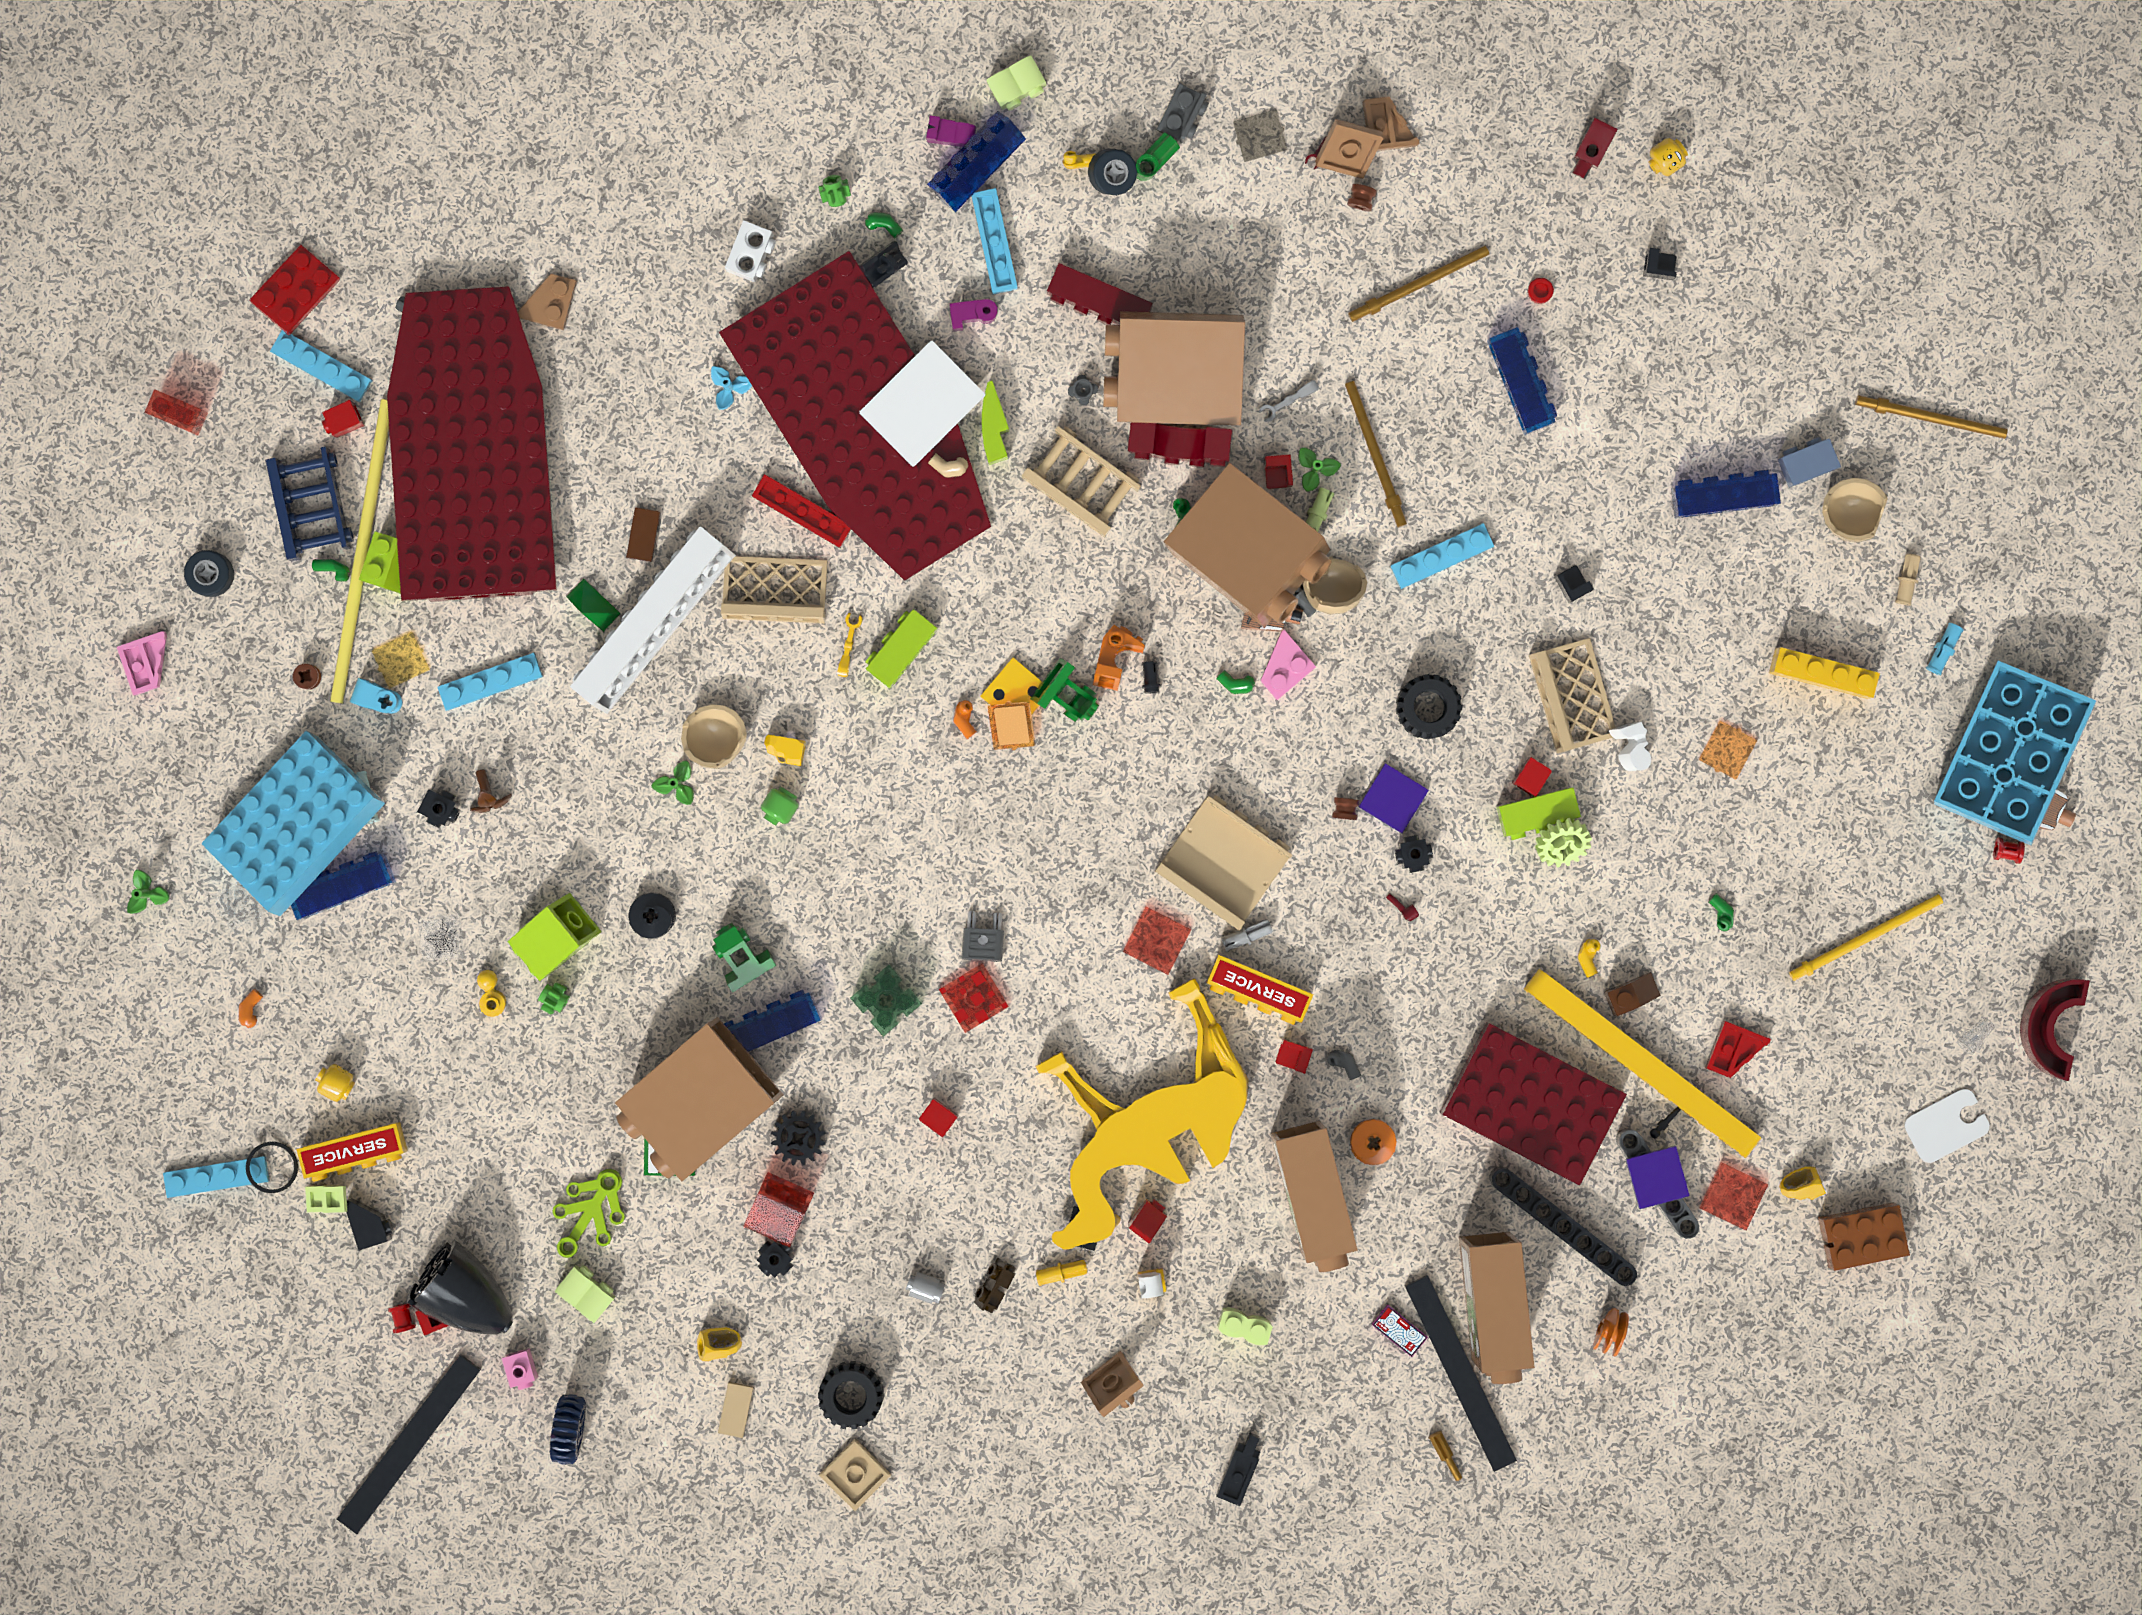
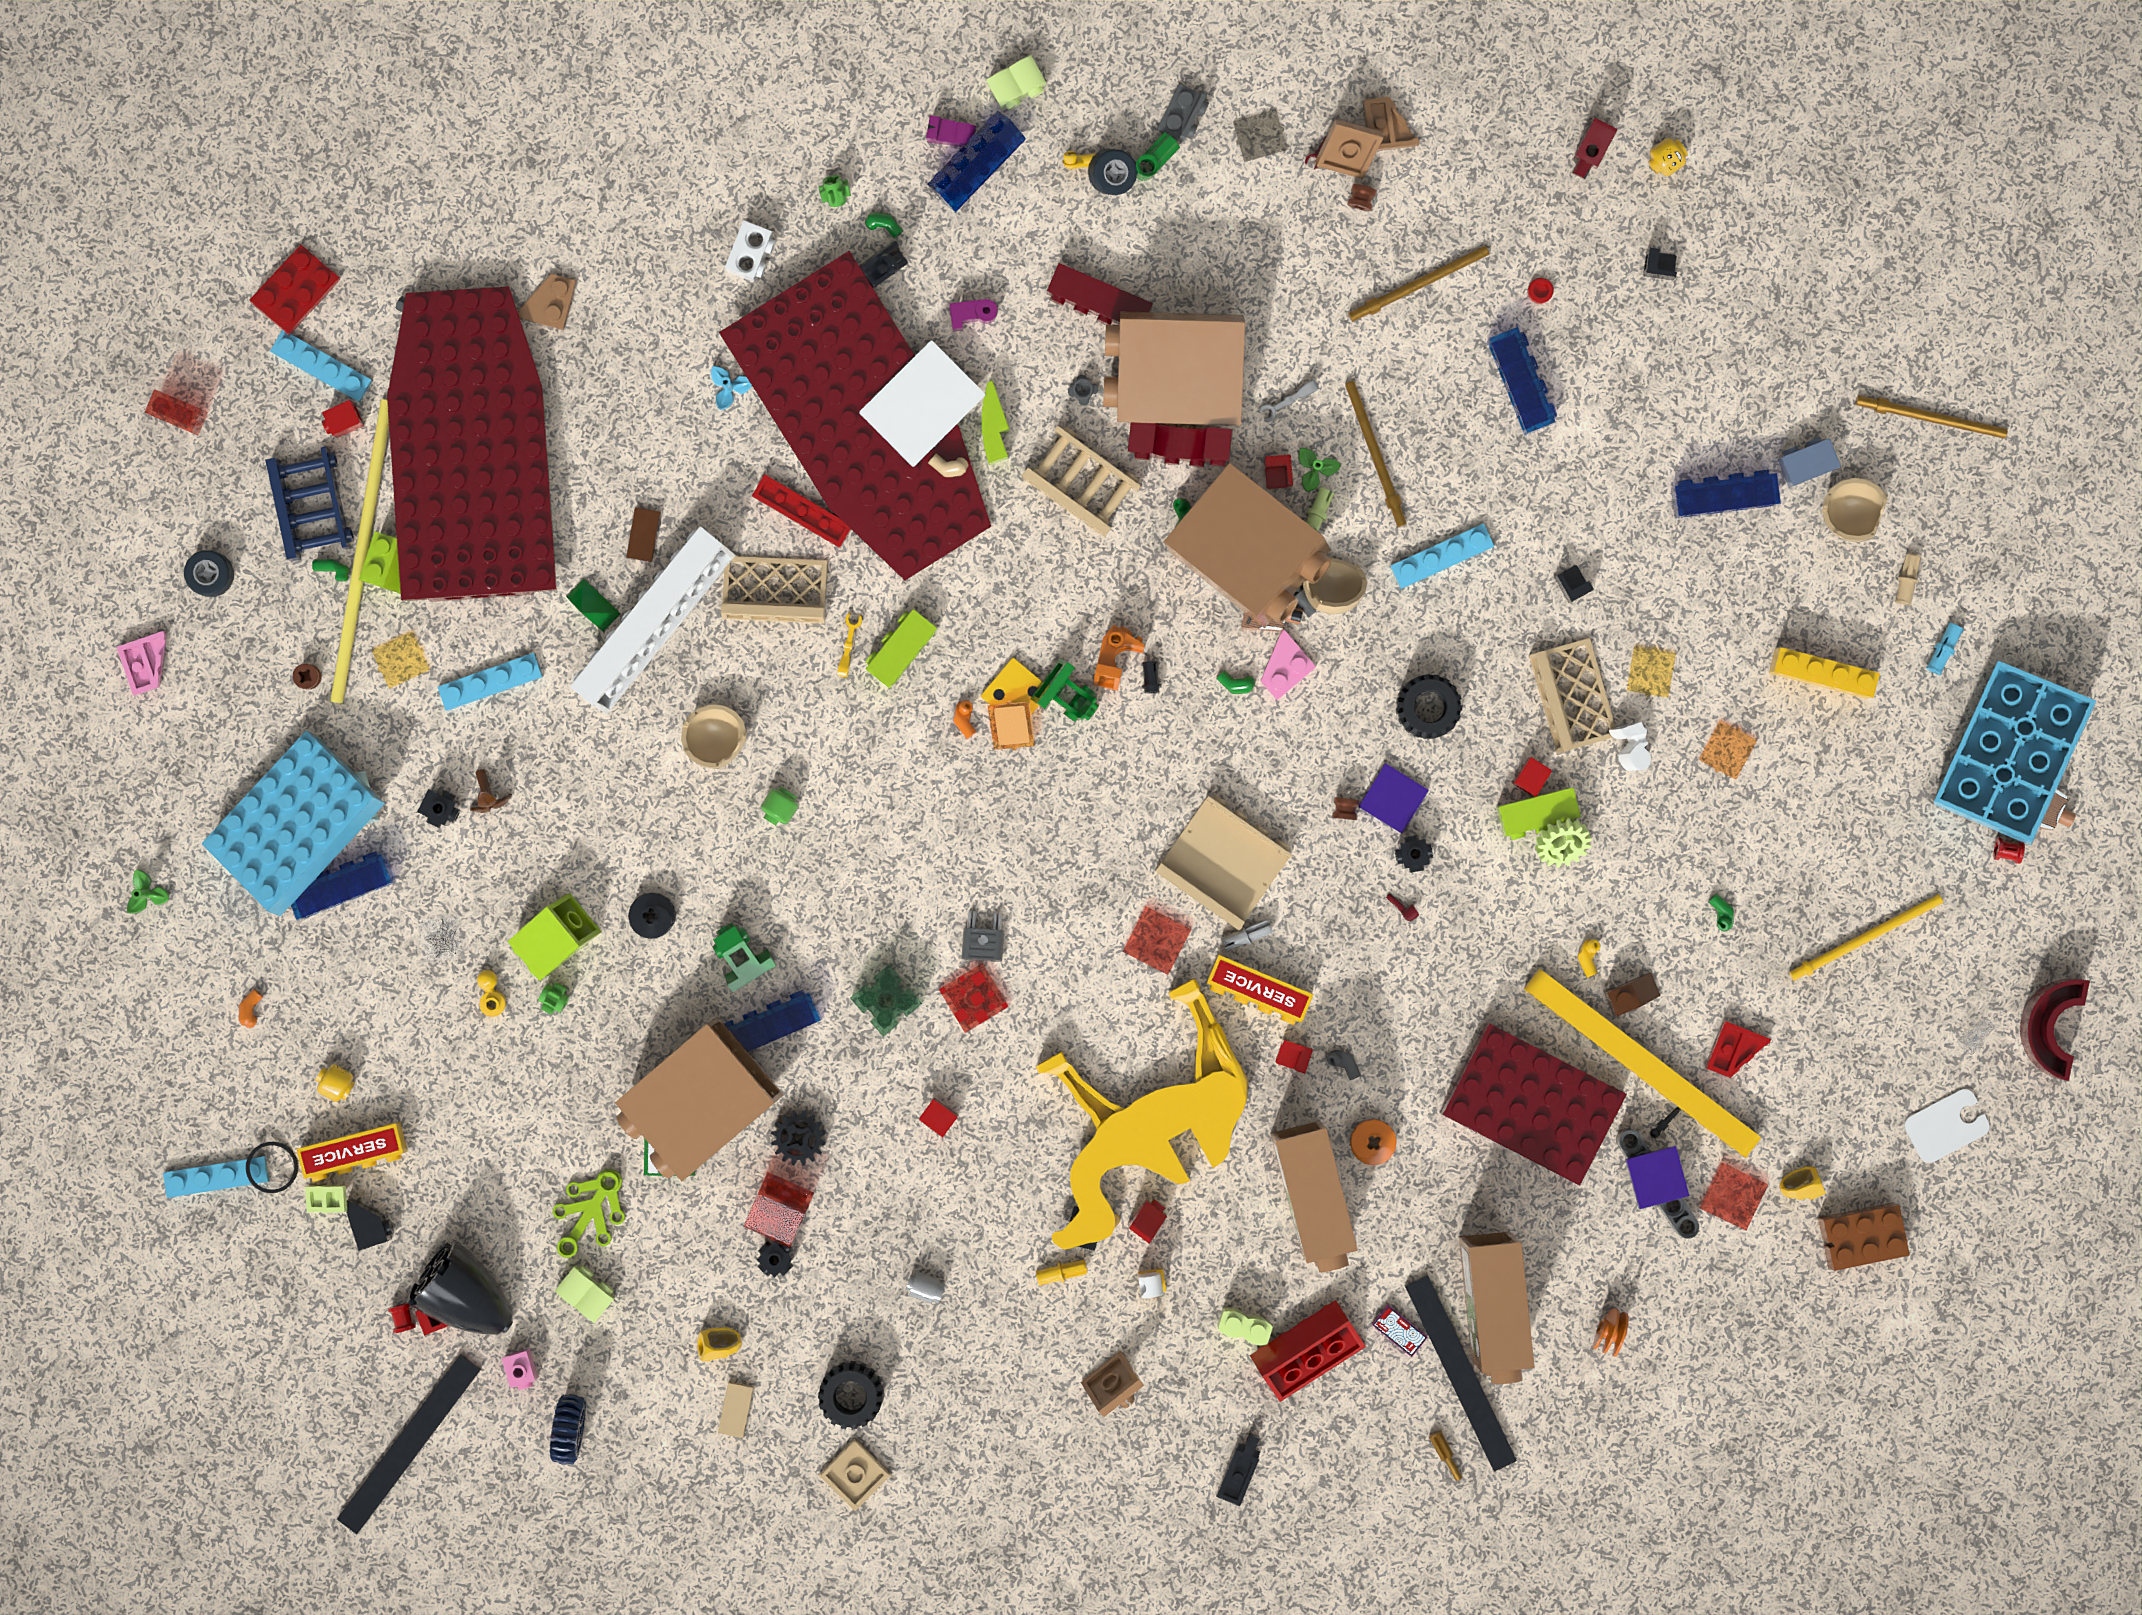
medium azure piece [350,678,403,714] -> none
bright green plant [651,760,694,805] -> none
yellow rock [764,735,806,766] -> none
medium azure plate [971,188,1018,295] -> none
dark brown hinge [974,1257,1016,1313] -> none
black beam [1489,1166,1637,1286] -> none
none -> red slope [1249,1300,1366,1402]
none -> clear yellow piece [1626,647,1676,698]

